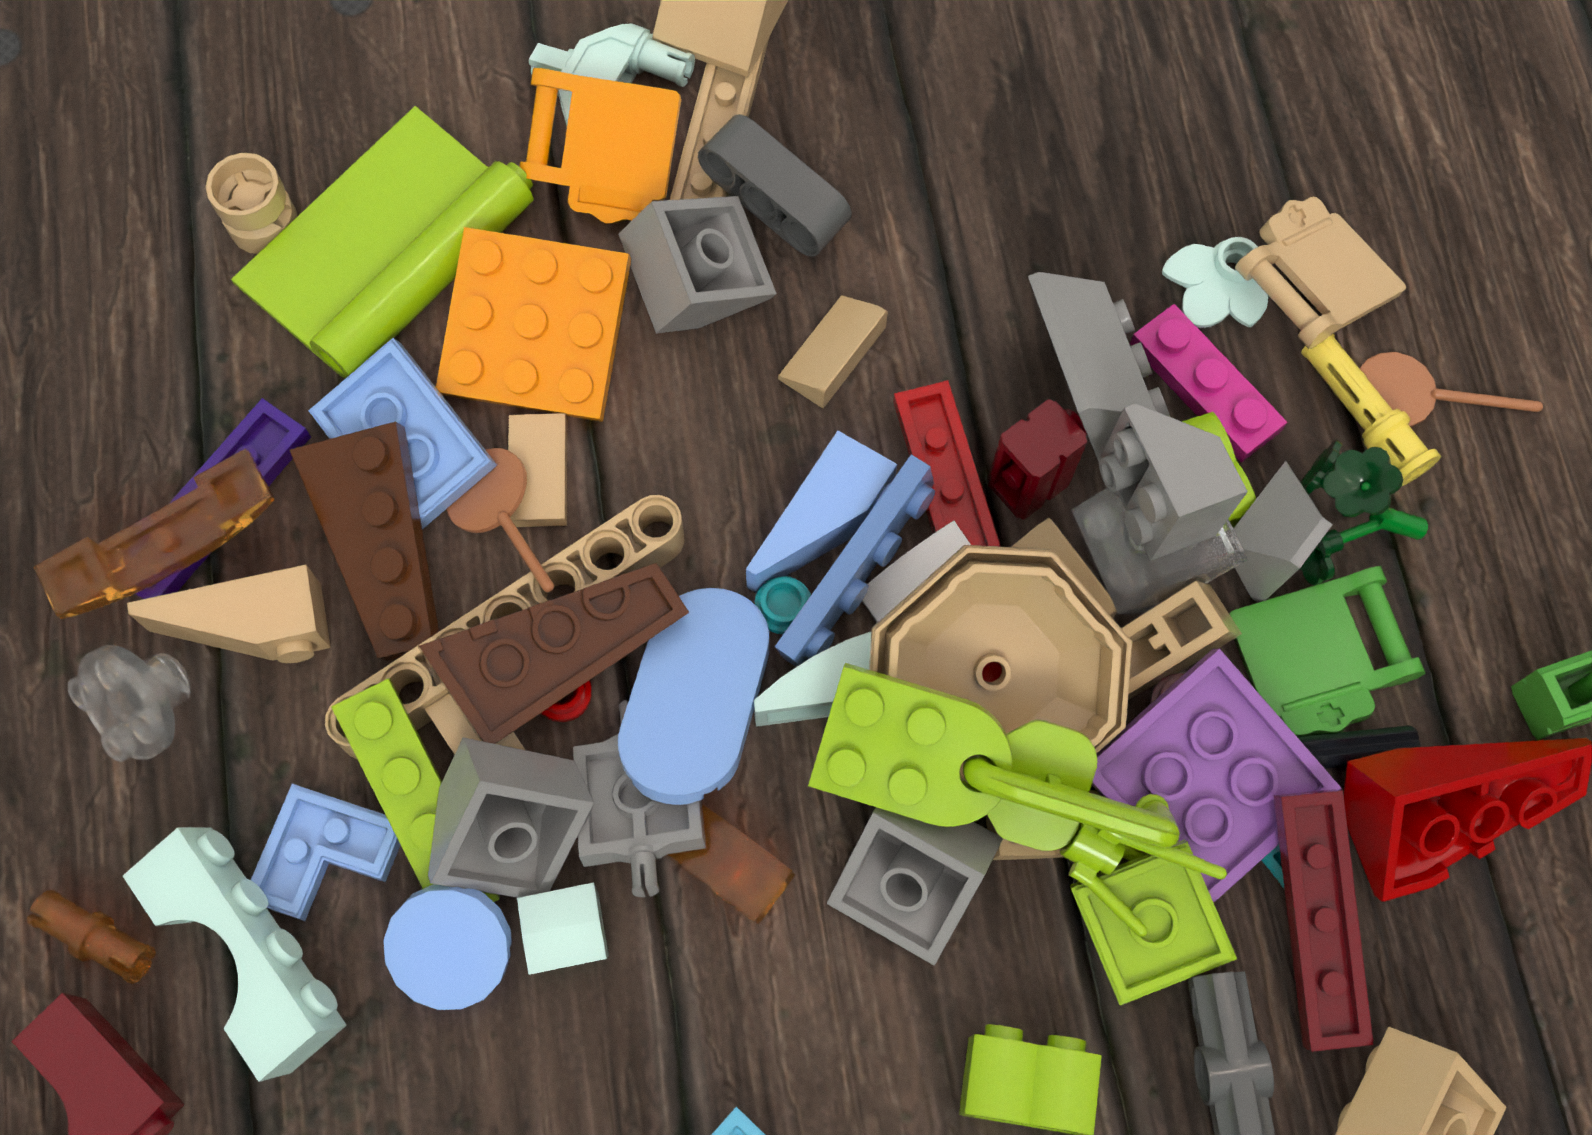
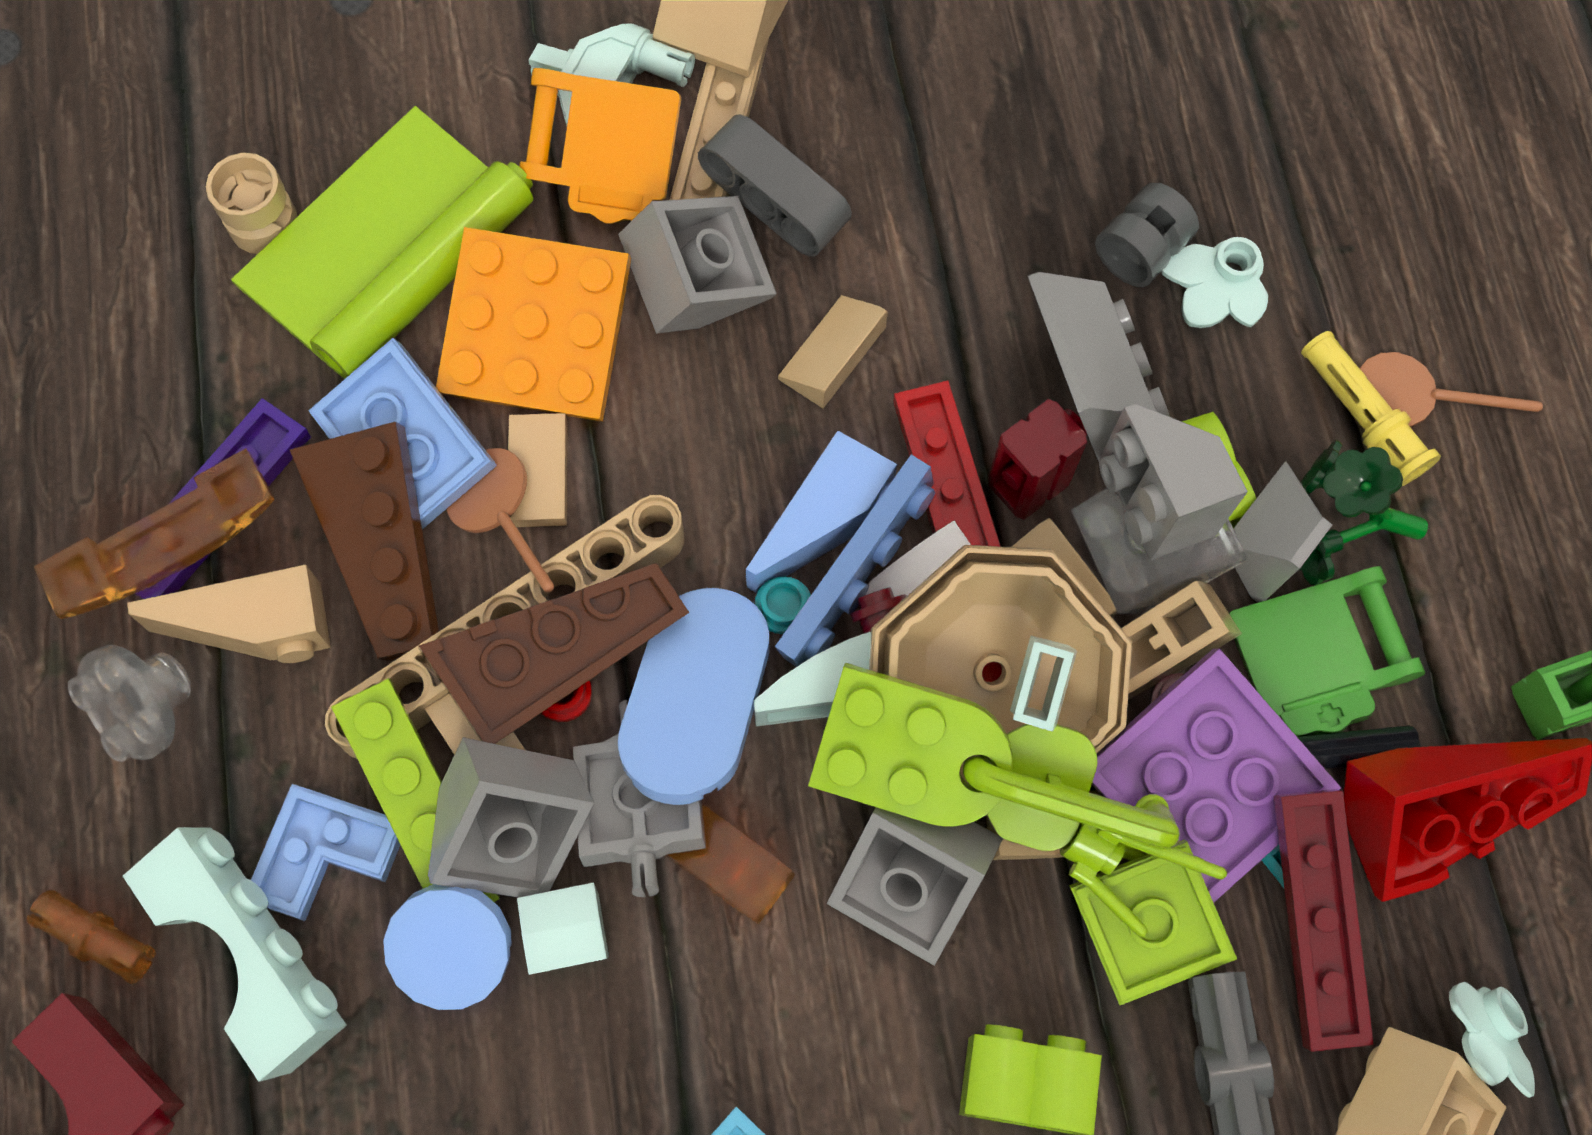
dark pink plate [1129,304,1288,463] -> none
tan piece [1235,197,1406,349] -> none
none -> dark red plate [850,587,907,634]
none -> light aqua piece [1010,636,1077,731]
none -> dark grey wheel [1095,183,1199,287]
none -> light aqua plate [1449,982,1535,1098]

